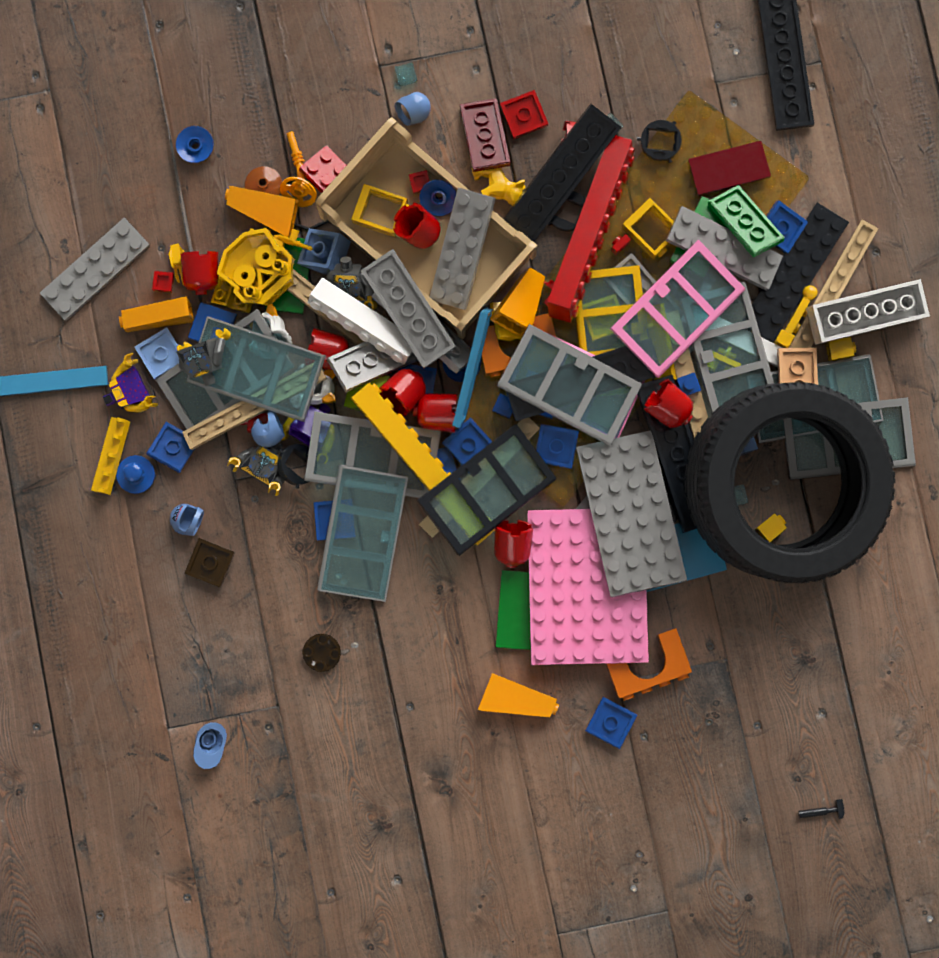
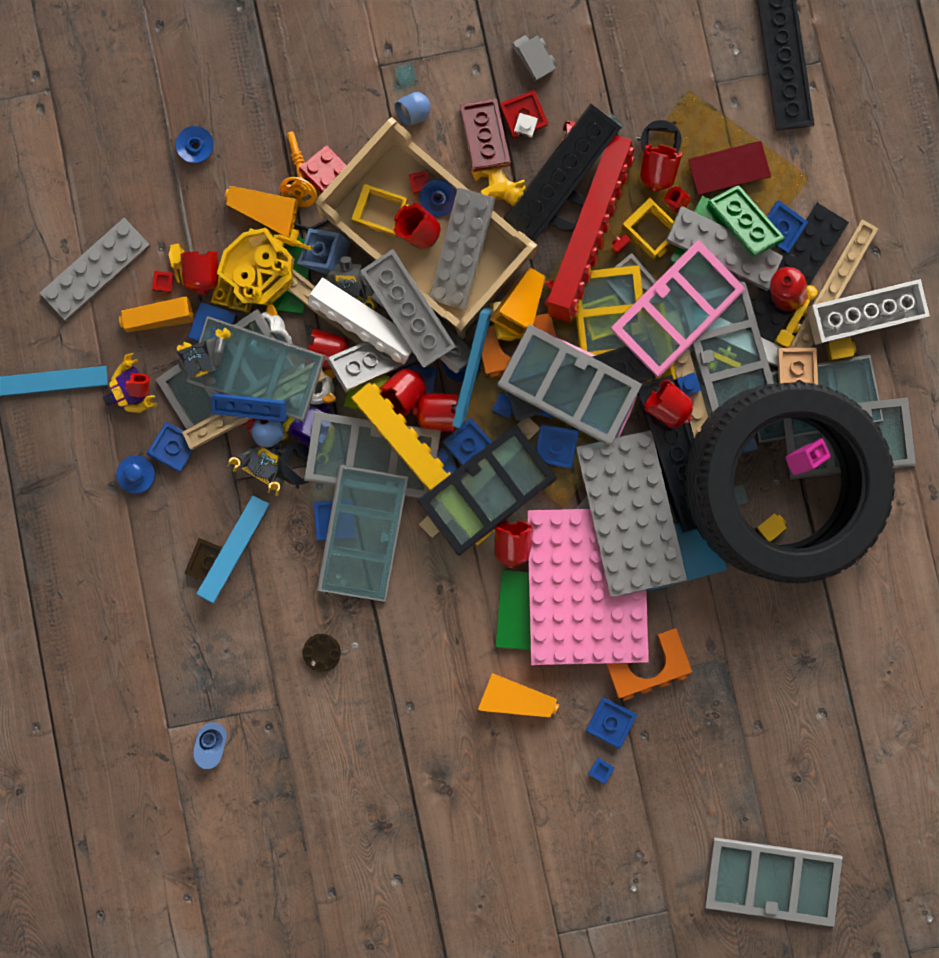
yellow hinge [91,417,130,495] -> none
light blue plate [135,327,179,380] -> none
medium blue helmet [170,504,204,536] -> none
dark orange dish [245,166,282,195] -> none
black piece [798,799,845,819] -> none
none -> red plate [126,373,150,398]
none -> dark azure tile [196,496,270,604]
none -> blue plate [211,393,286,422]
none -> light grey hinge [512,35,556,82]
none -> white plate [514,113,538,138]
none -> blue plate [588,757,615,784]
none -> red cylinder [640,144,682,192]
none -> red plate [663,186,690,213]
none -> door [705,837,843,927]
none -> red cylinder [770,267,809,311]
none -> dark pink slope [786,438,831,475]

